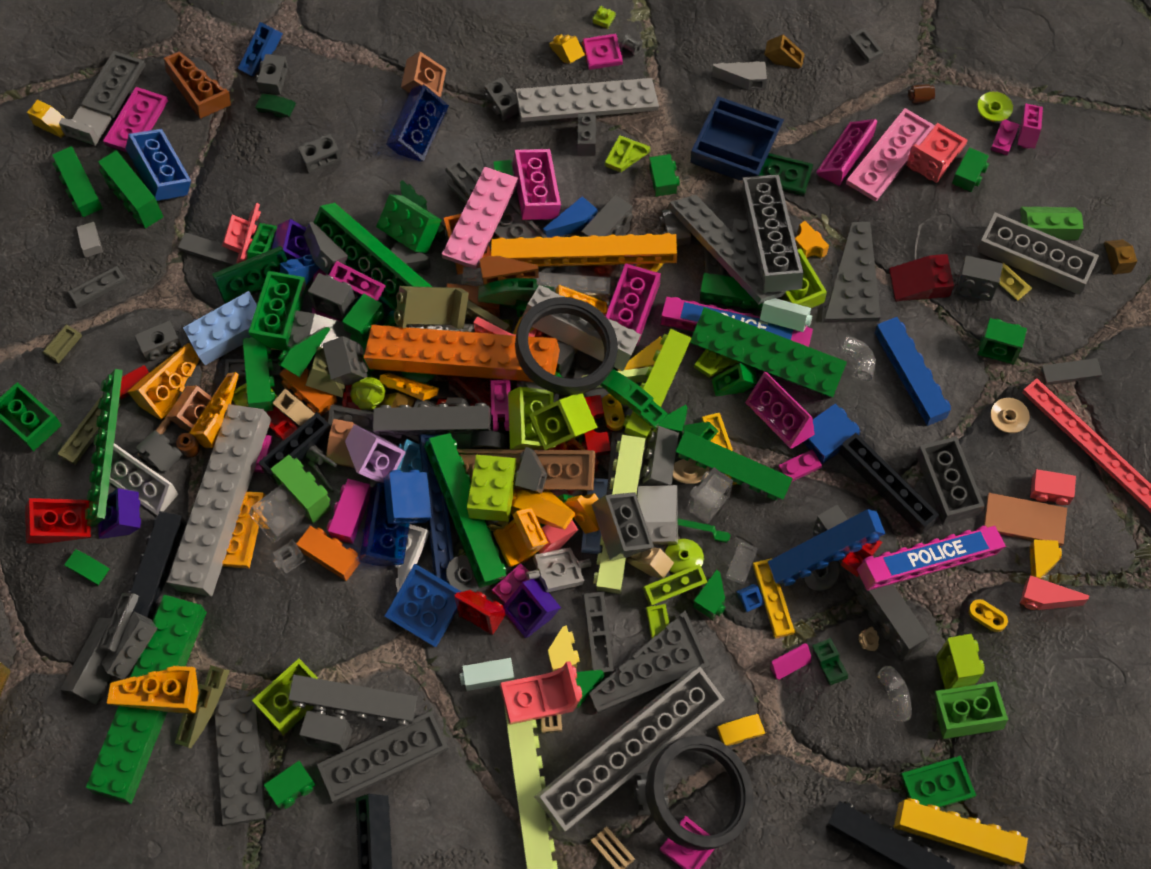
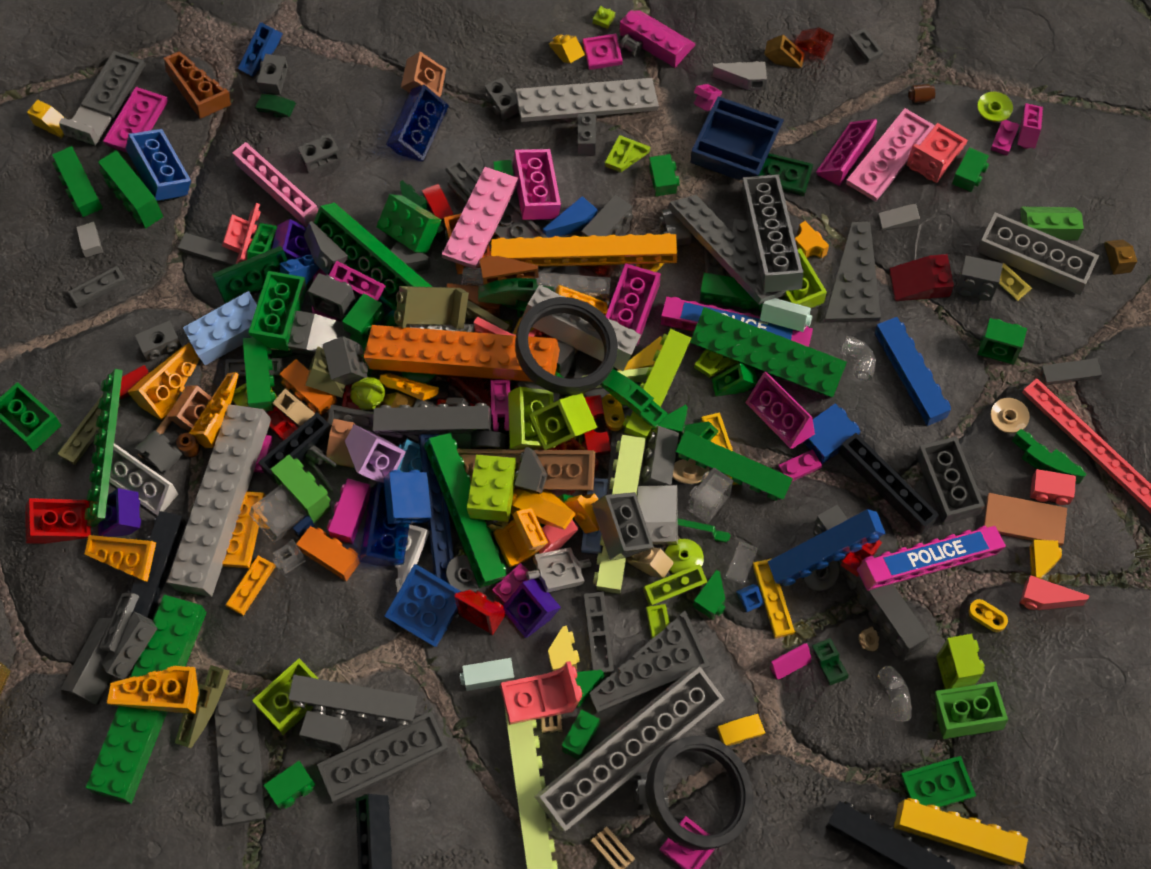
olive tile [43,324,82,364] -> none
green slope [64,549,110,586] -> none
green slope [278,326,330,377] -> none
none -> light orange wing [84,535,156,582]
none -> light orange tile [226,556,276,616]
none -> bright pink brick [232,142,318,228]
none -> dark blue tile [293,515,315,538]
none -> red slope [422,184,453,220]
none -> green brick [562,709,600,760]
none -> dark pink slope [620,10,695,68]
none -> dark pink slope [694,84,722,111]
none -> clear red slope [794,27,834,59]
none -> light grey slope [878,204,920,230]
none -> green slope [1012,429,1087,484]

